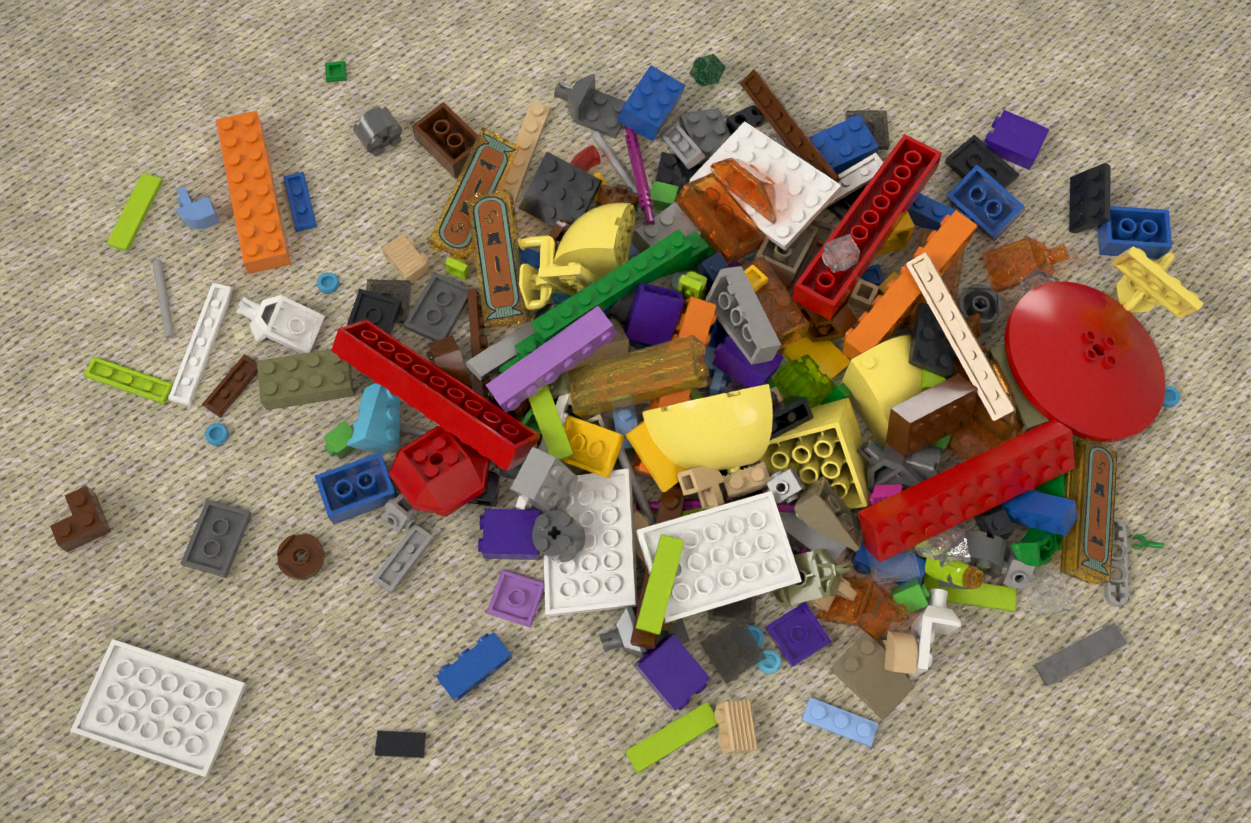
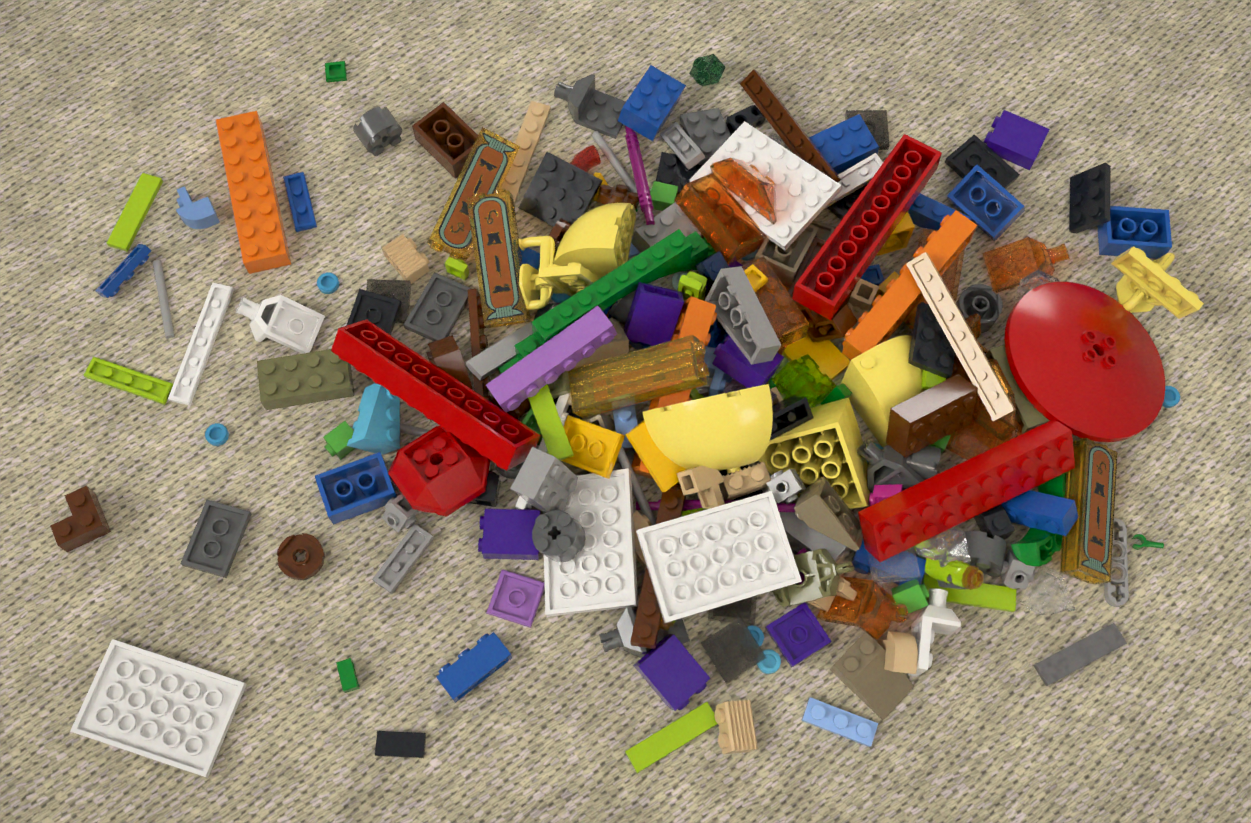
reddish brown tile [202,354,258,418] -> none
lime tile [635,534,685,635] -> none
clear brick [822,234,860,273] -> none
none -> blue plate [95,244,152,298]
none -> green piece [336,658,360,693]

